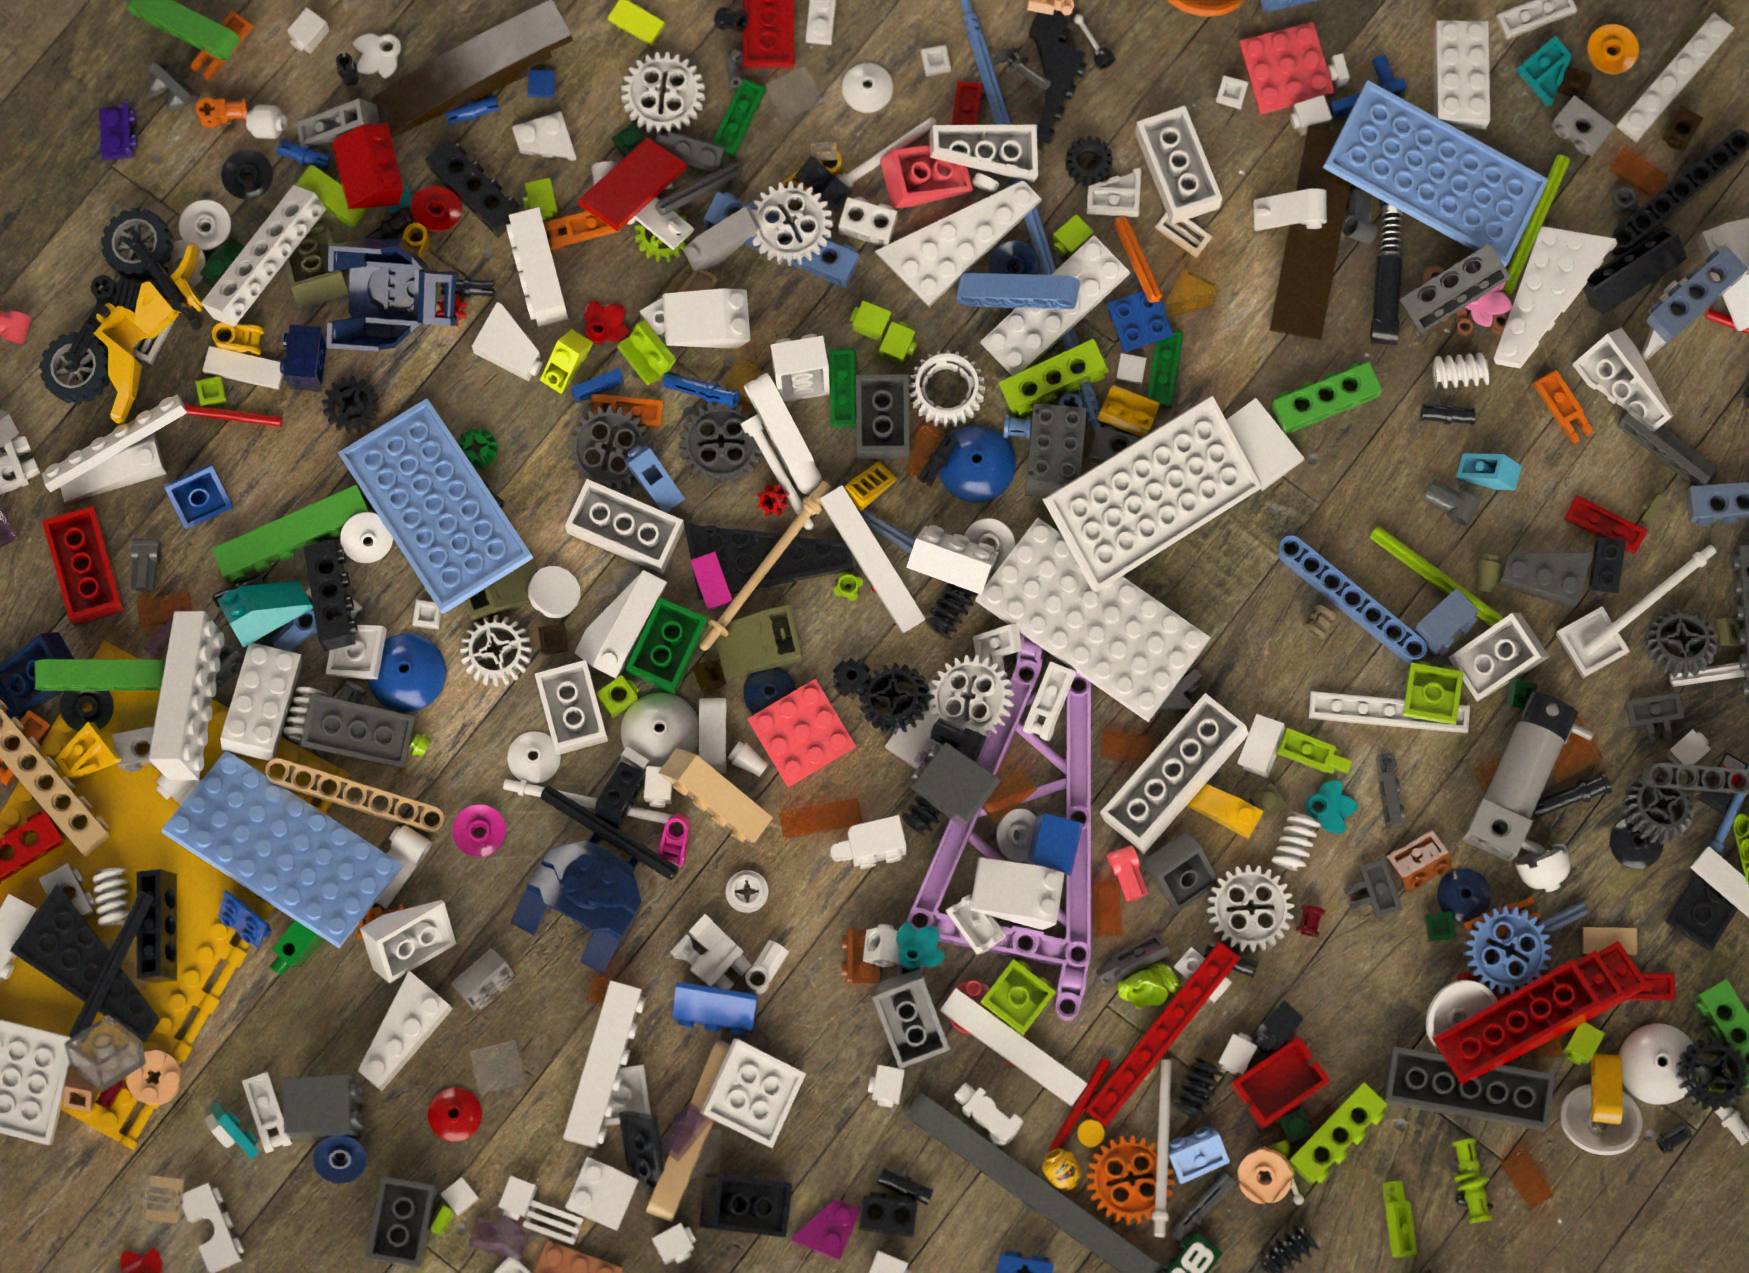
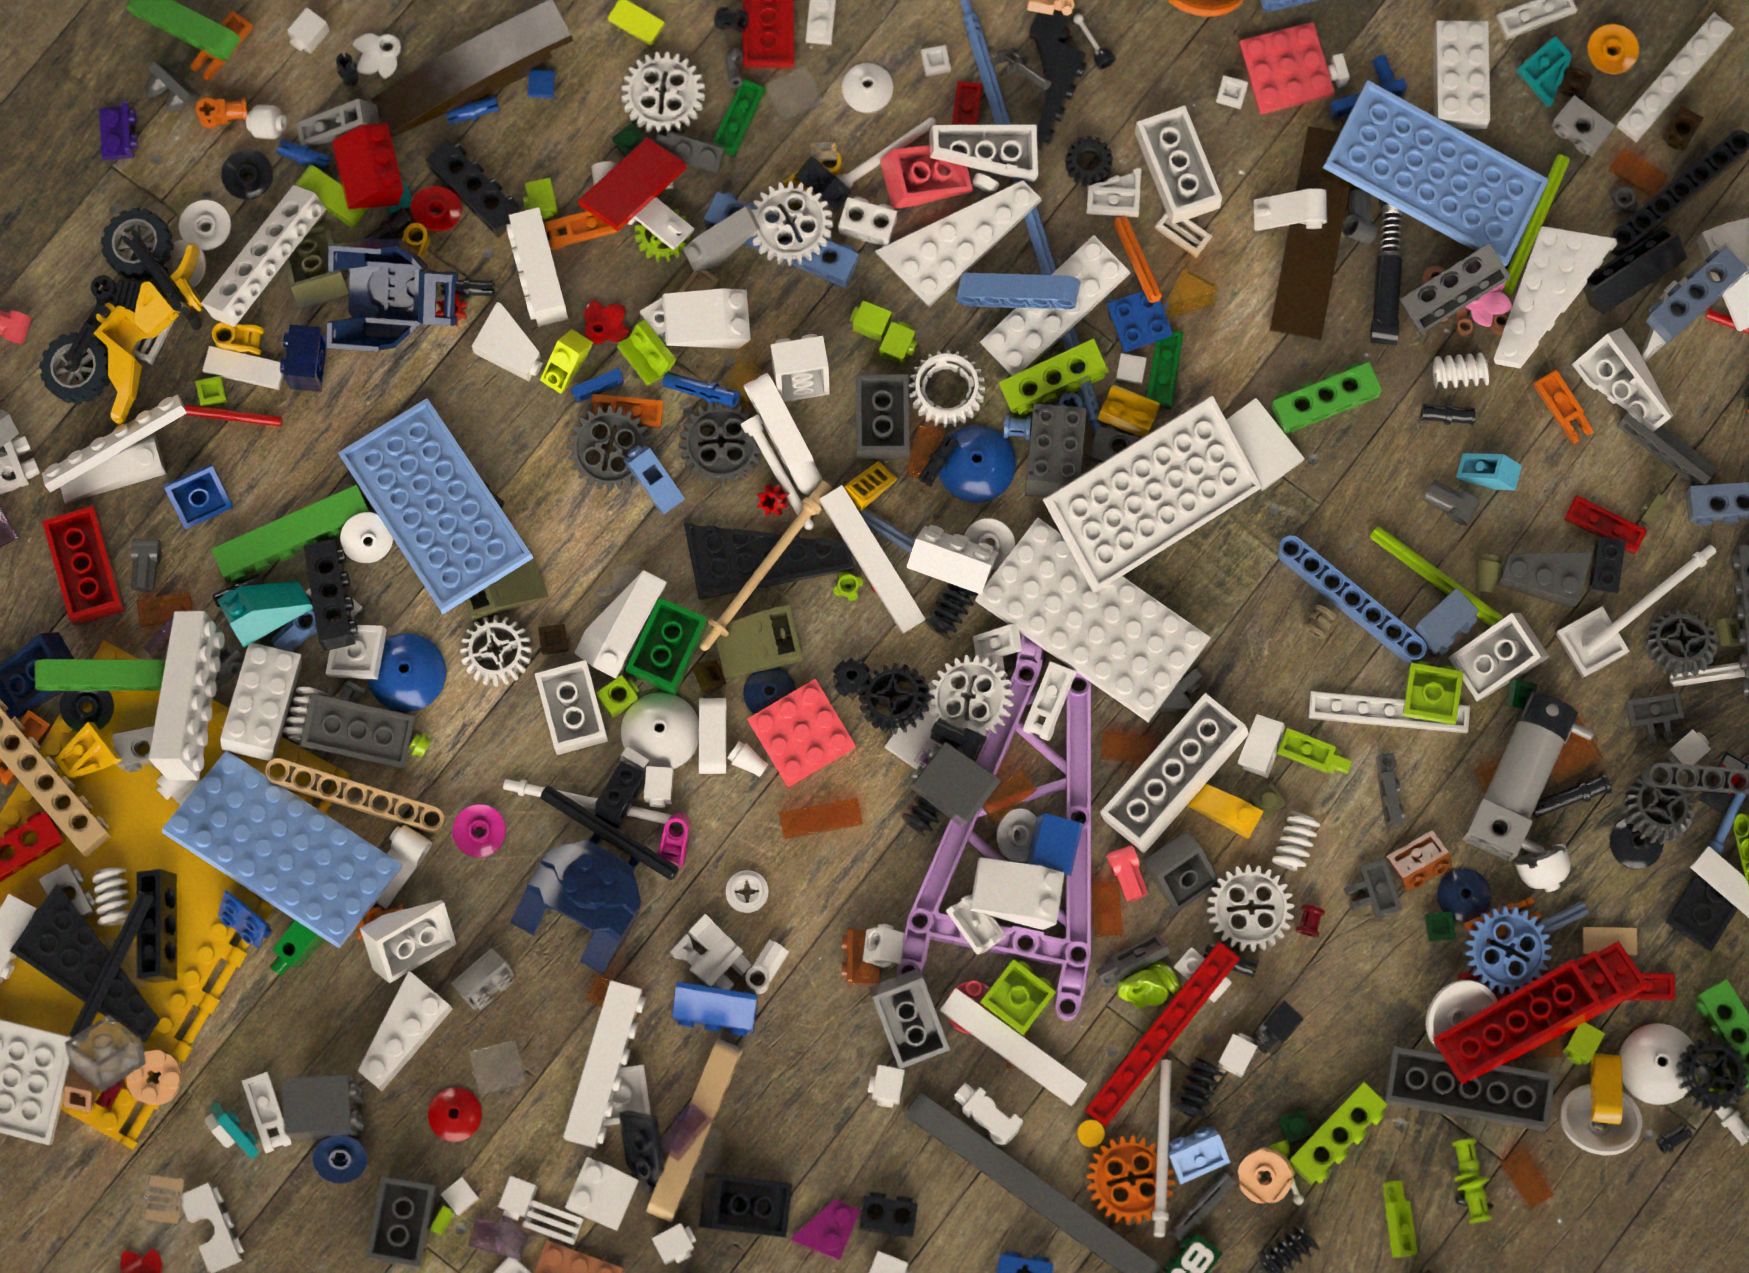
dark green slope [200,239,245,287] -> none
black gear [322,376,380,434] -> none
white tile [412,599,442,630] -> none
green gear [457,428,498,469] -> none
white dish [507,731,561,784] -> none
white wing [512,112,577,161] -> none
white tile [528,566,581,618] -> none
white brick [565,479,685,574] -> none
dark grey axle [655,162,743,215] -> none
tan wedge [658,748,773,843] -> none
dark pink tile [690,552,732,611] -> none
white plate [700,1039,806,1148] -> none
green tile [829,349,857,428] -> none
white hinge [830,815,906,869] -> none
black pin [877,1168,934,1206] -> none
teal plate [896,922,946,970] -> none
dark blue dish [989,240,1040,275] -> none
yellow head [1042,1148,1081,1191] -> none
red bar [1048,1057,1111,1152] -> none
lime brick [1053,214,1094,258] -> none
red piece [1230,1037,1330,1130] -> none
white brick [1290,95,1332,136] -> none
teal plate [1305,781,1358,834] -> none

